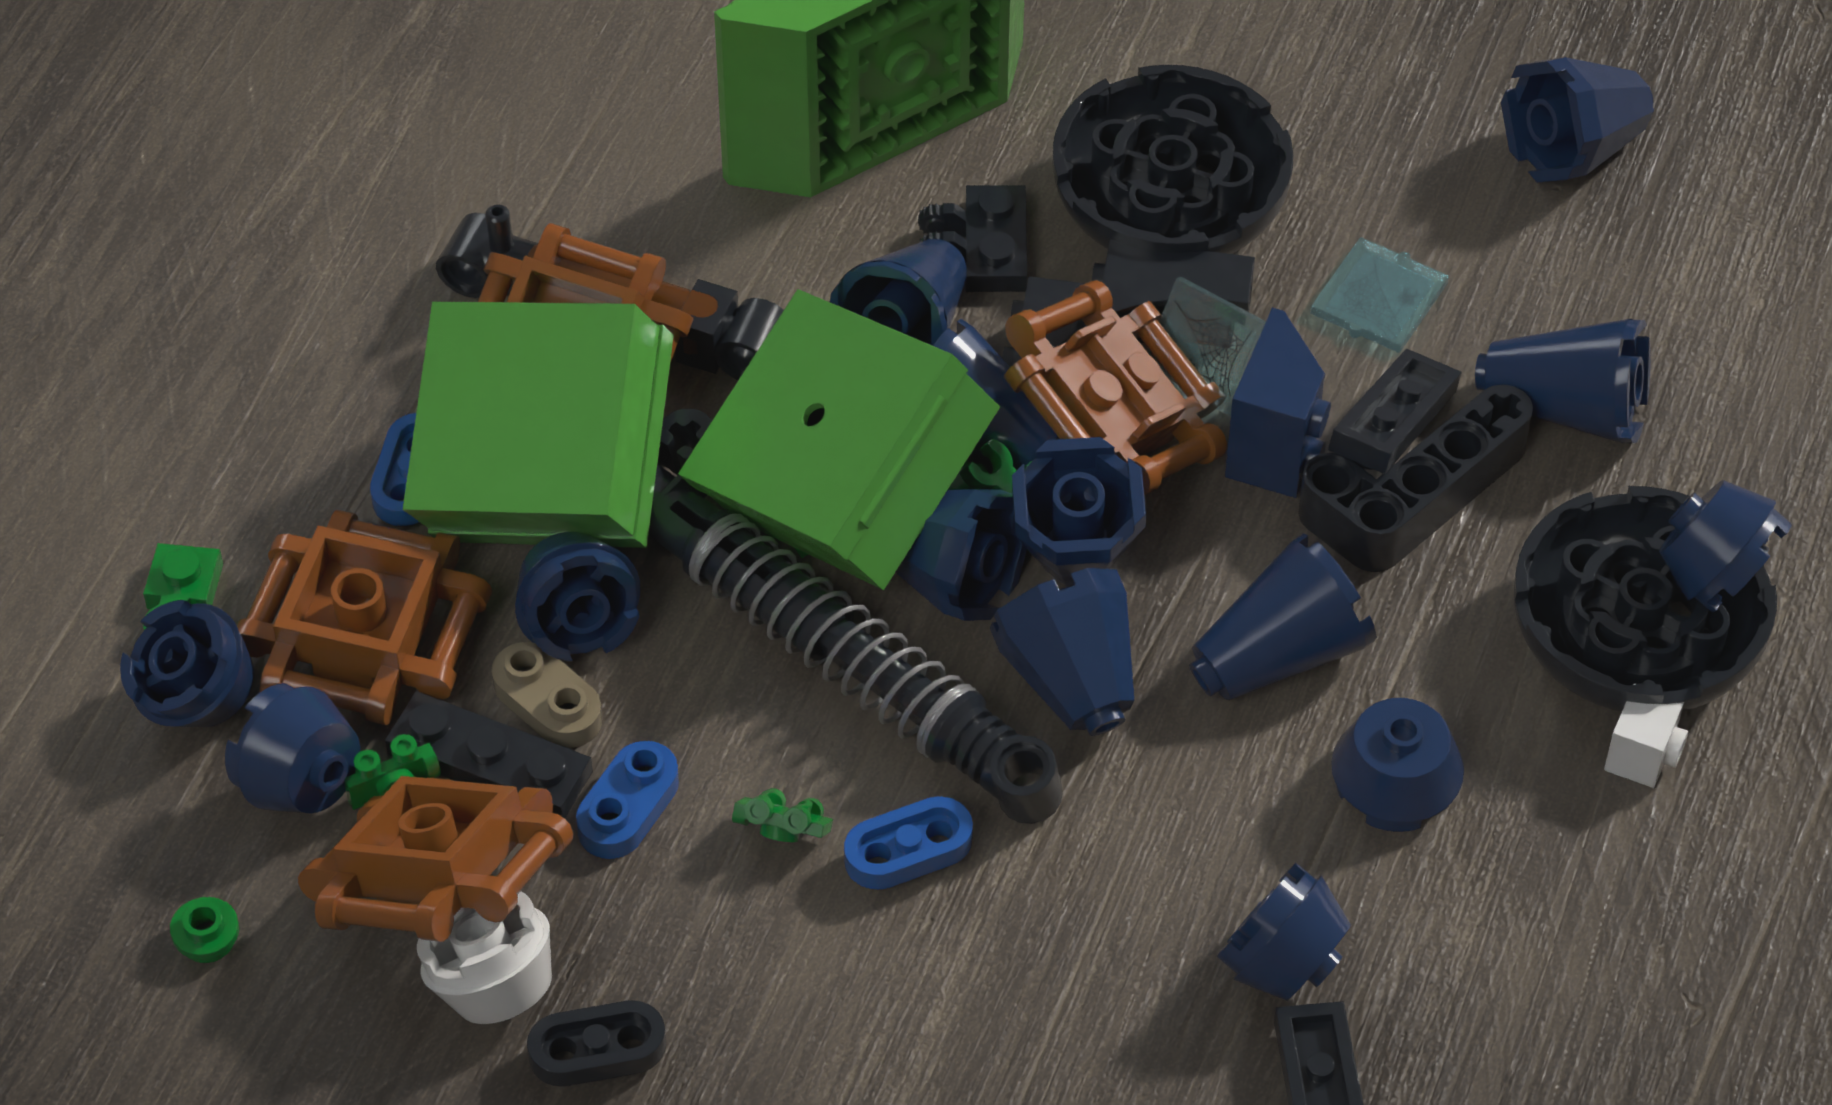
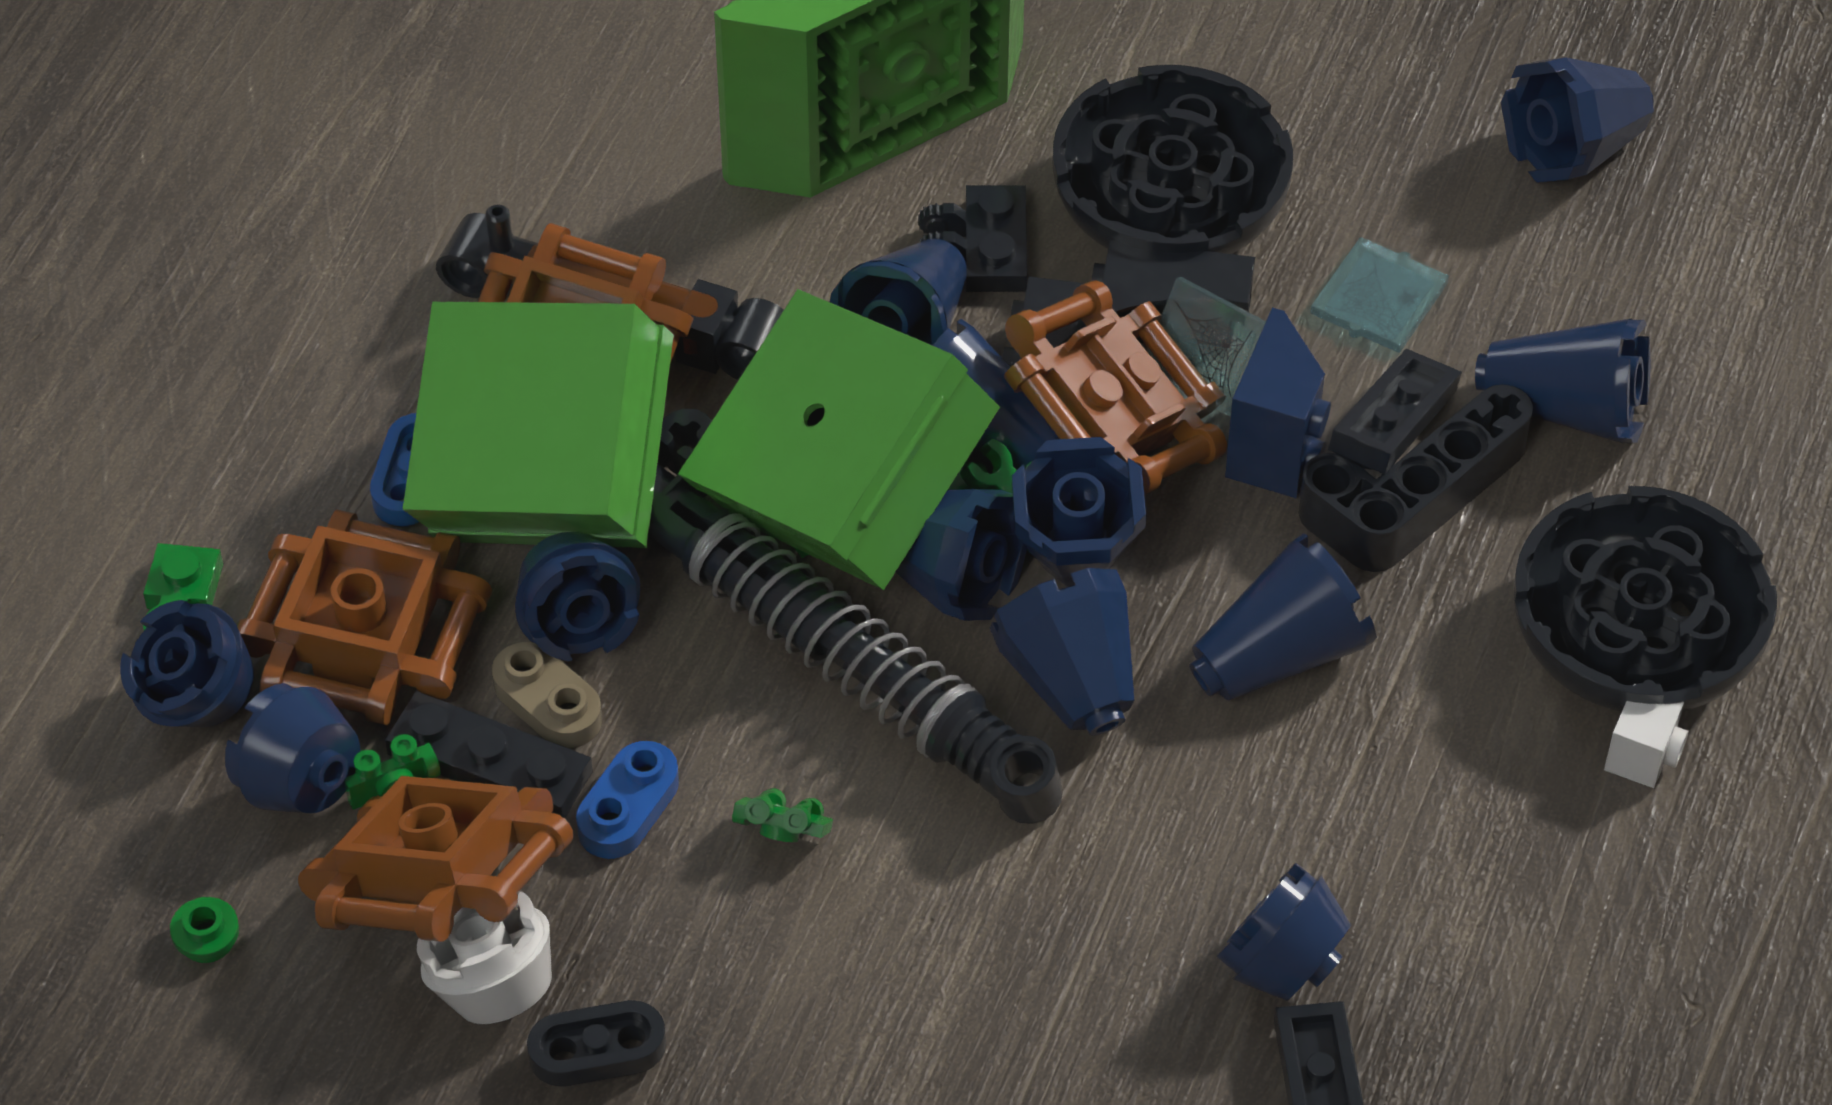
blue plate [844,796,973,890] -> none
dark blue cone [1331,698,1464,832] -> none
dark blue cone [1659,480,1792,612] -> none

